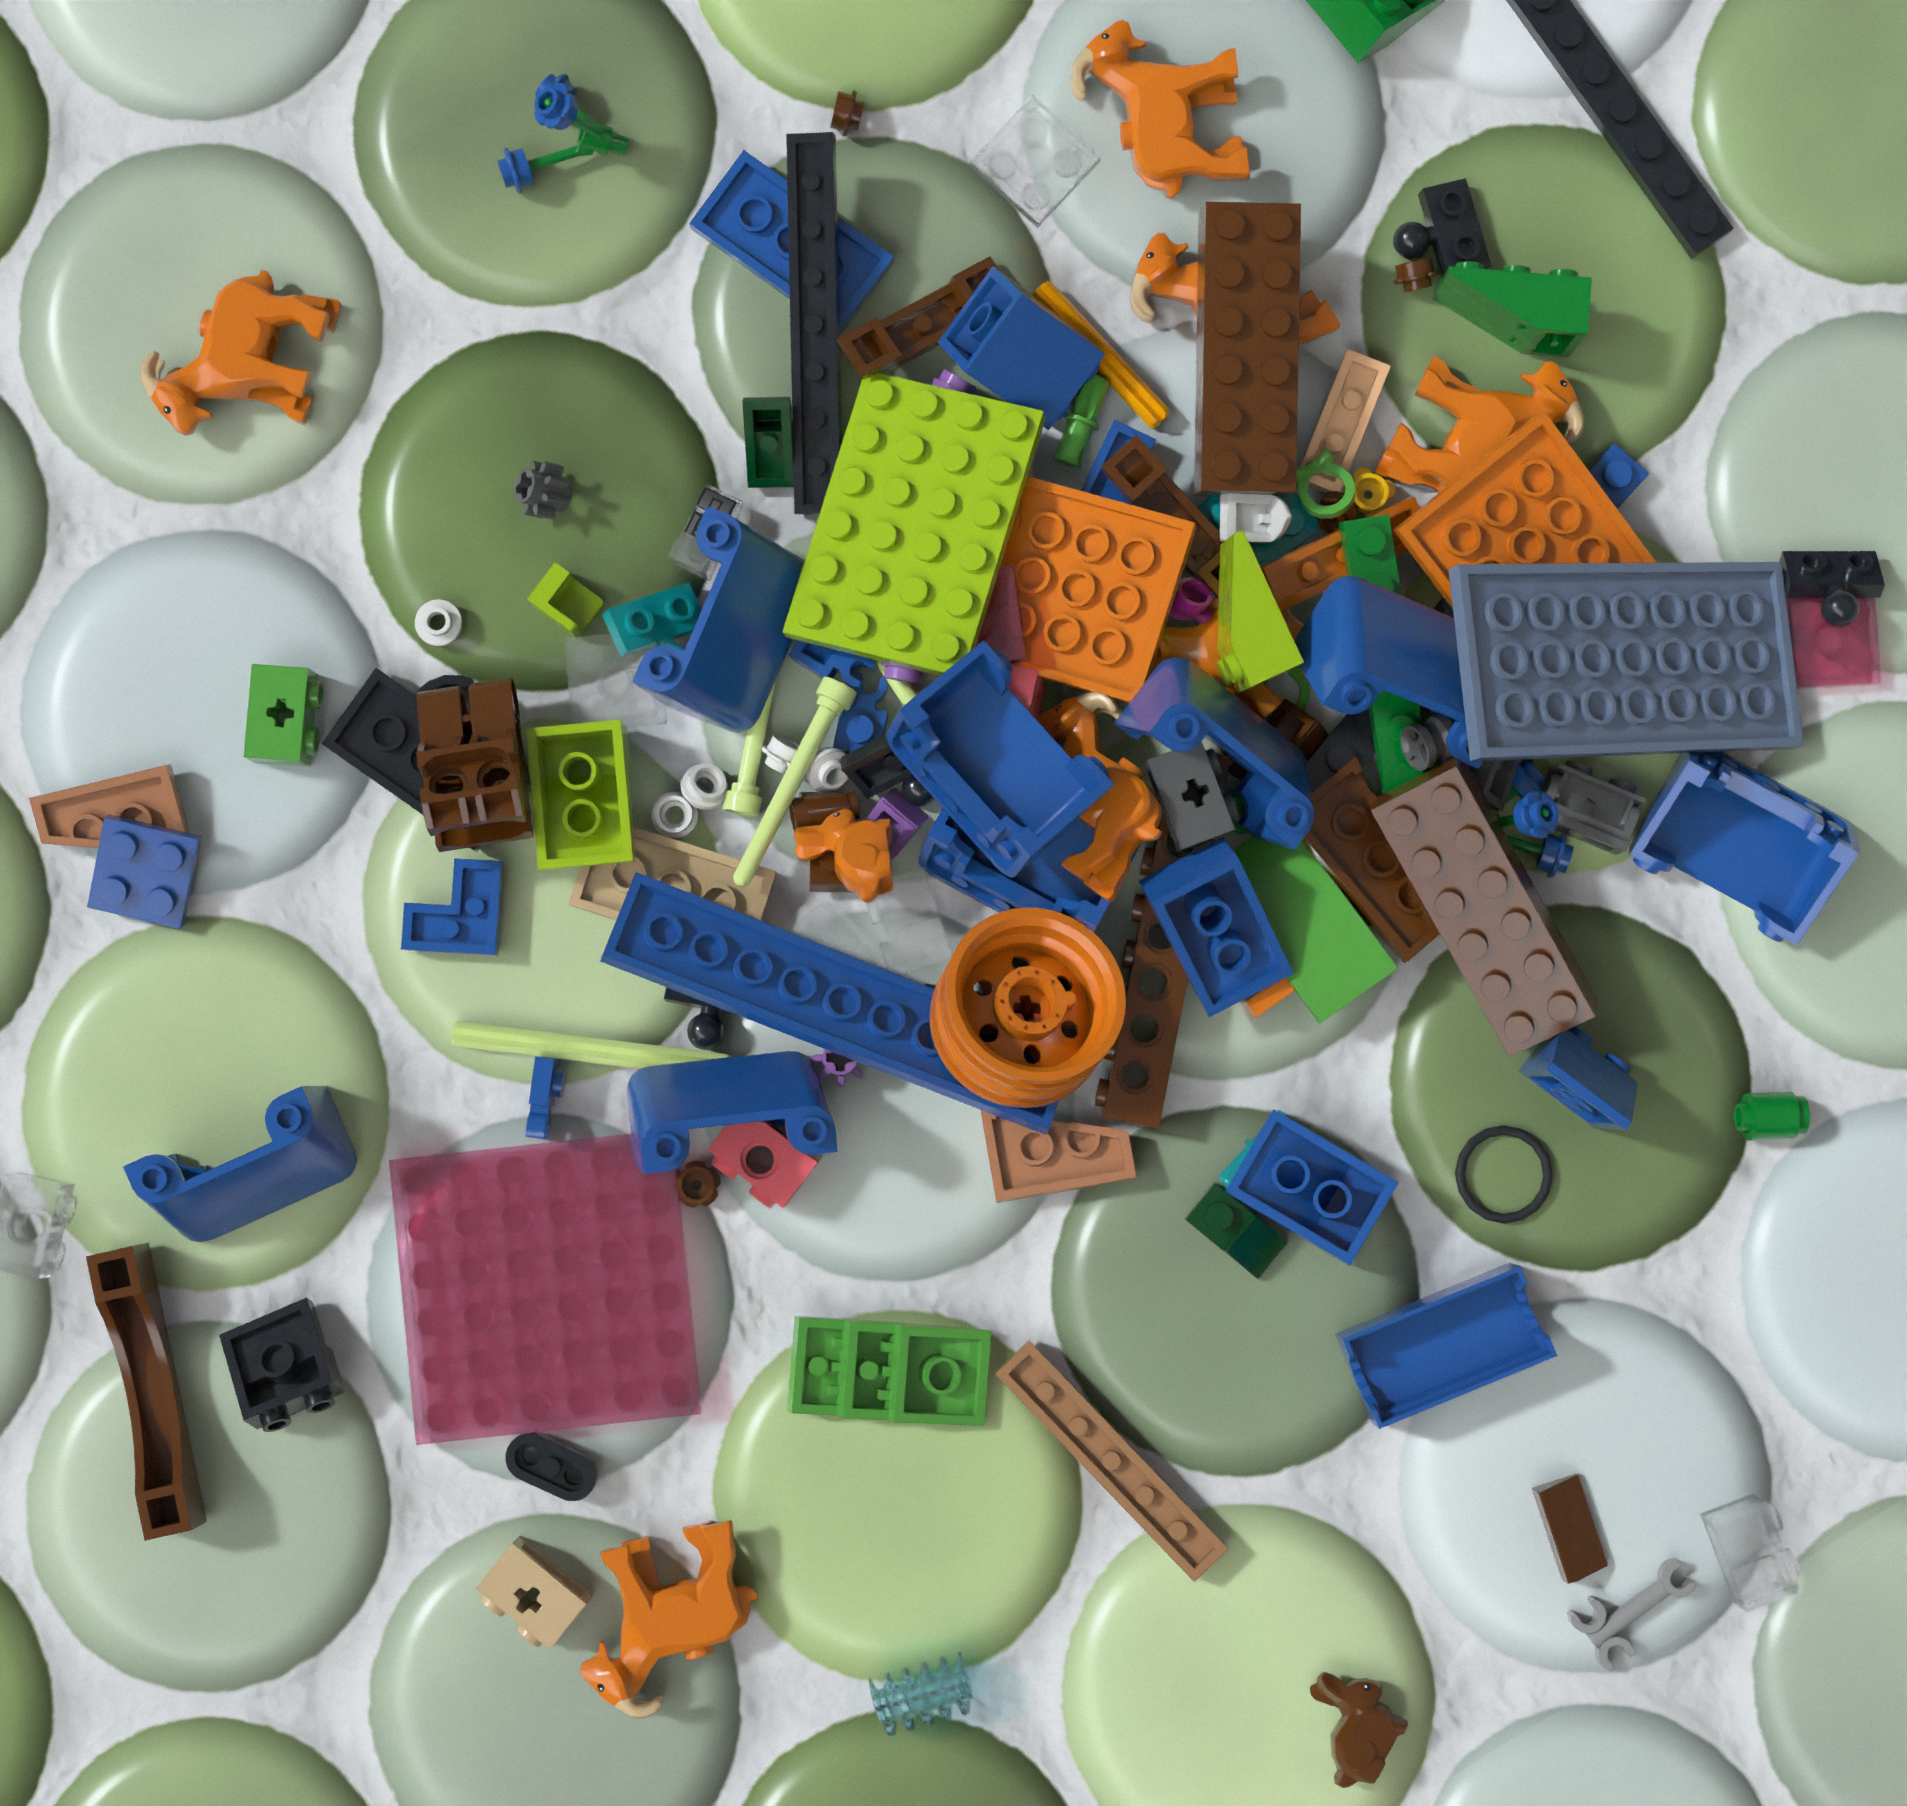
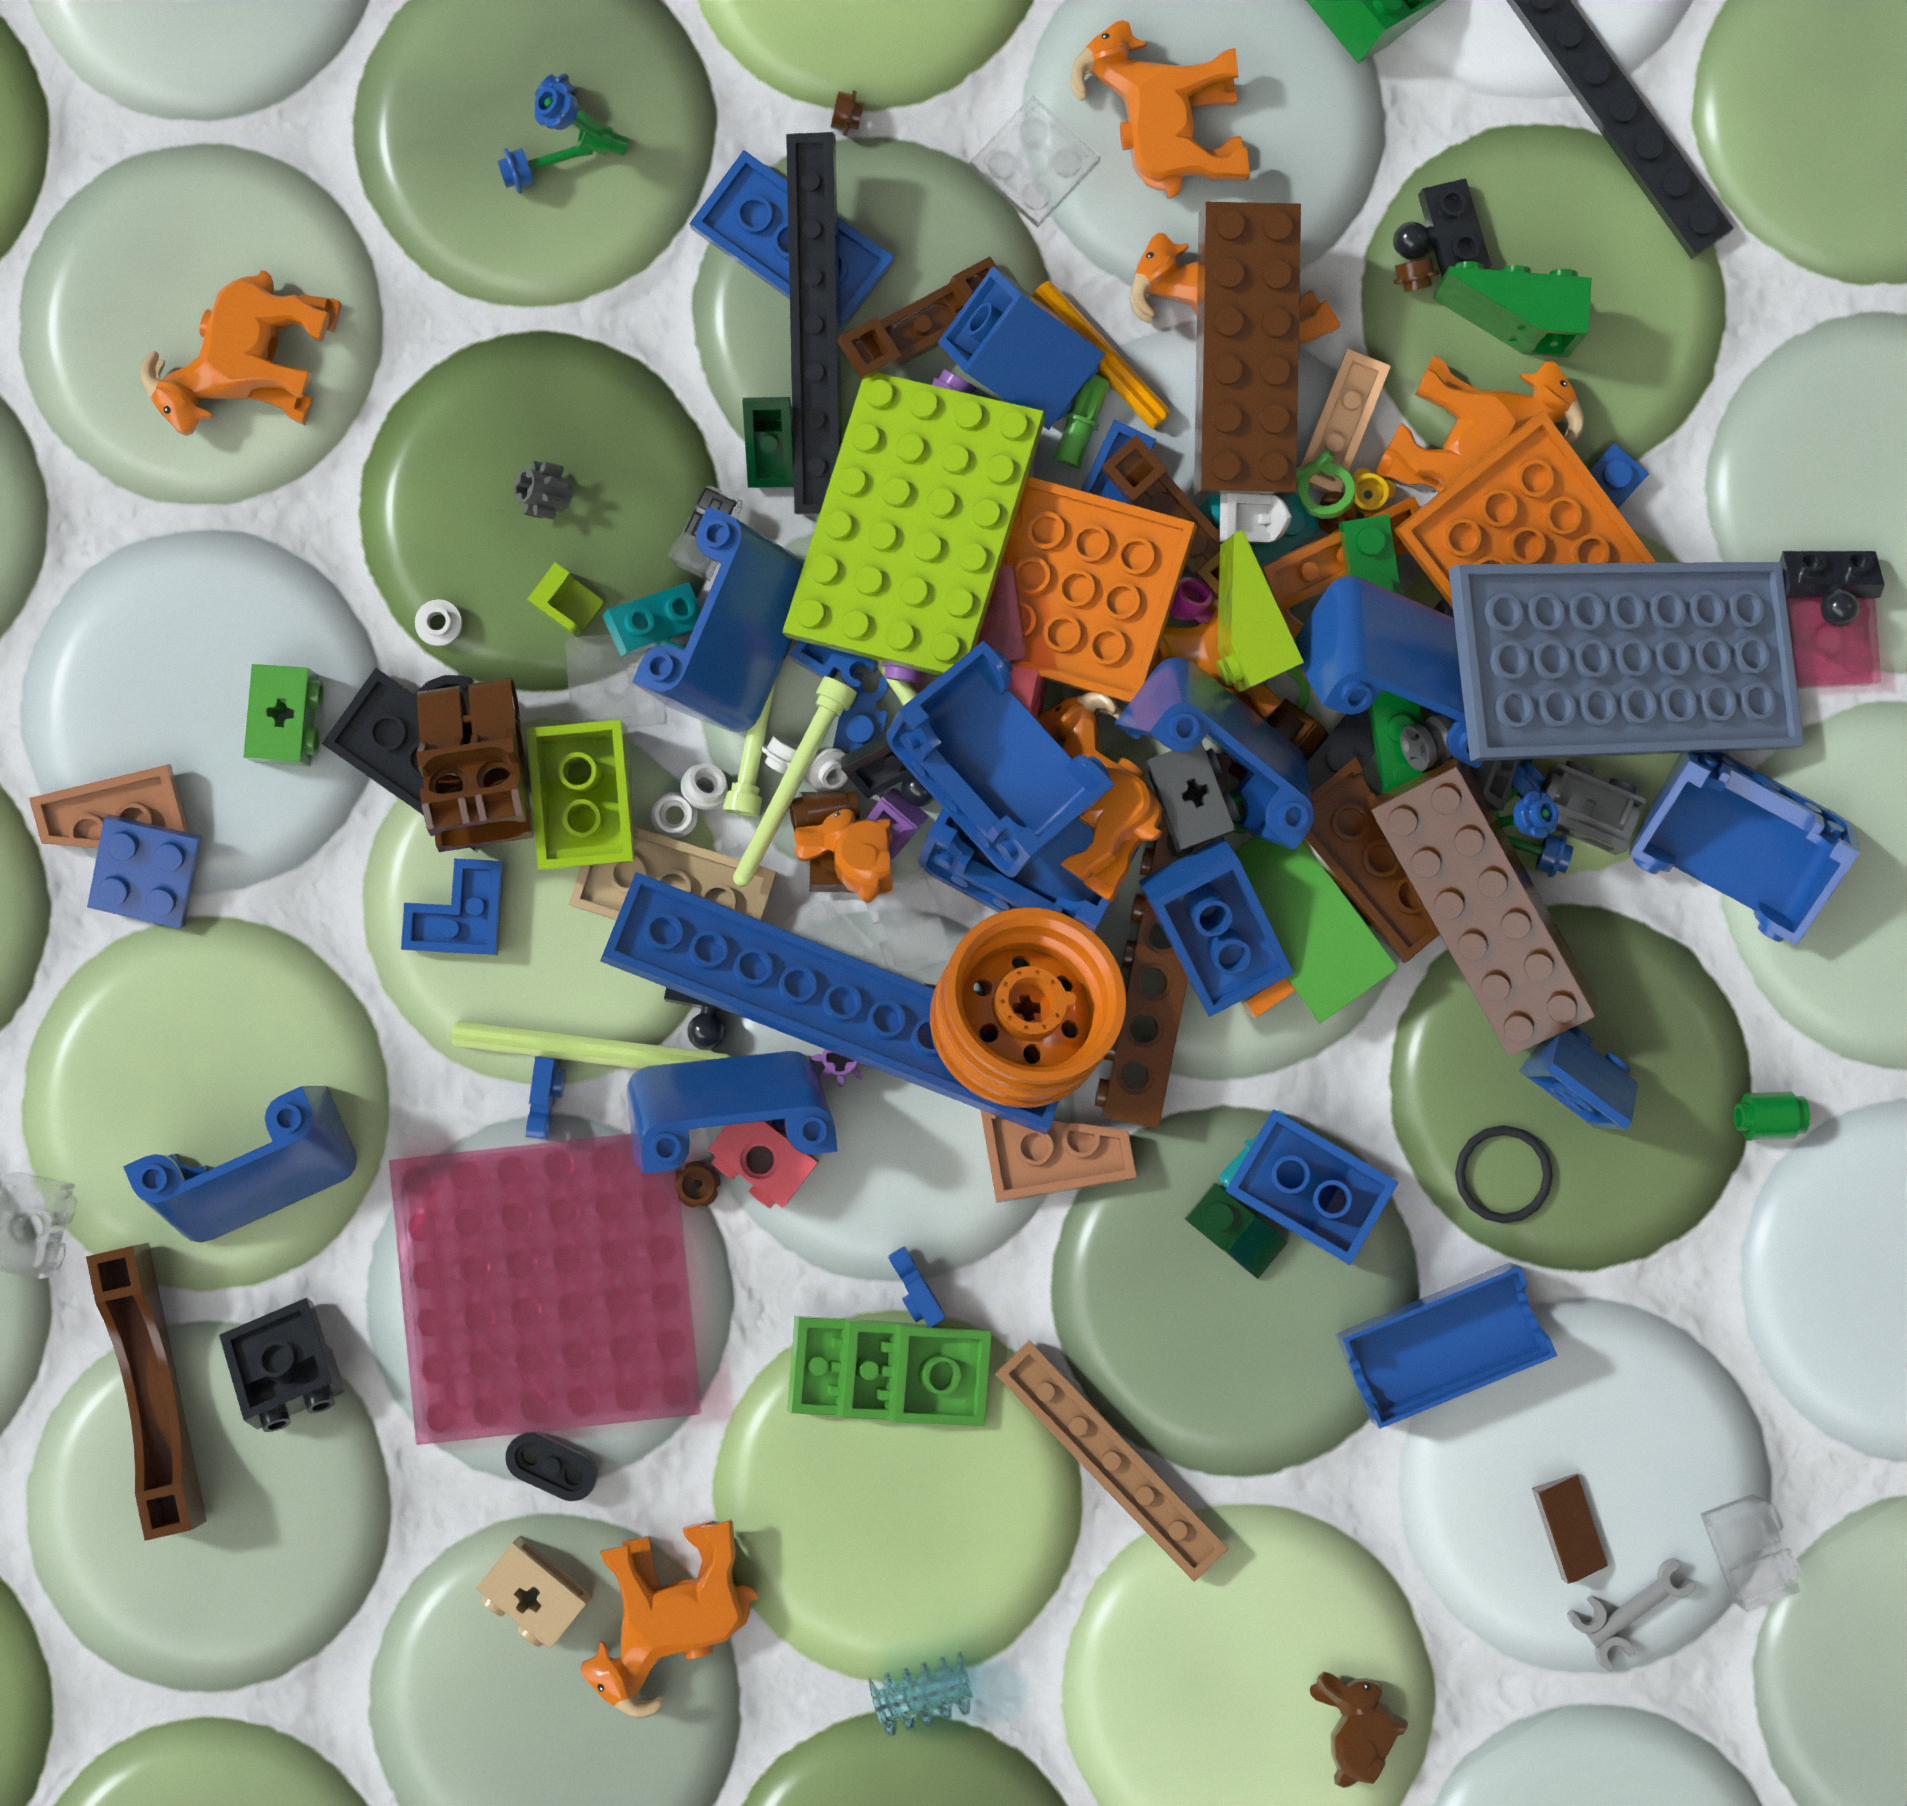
none -> blue plate [888,1246,946,1328]

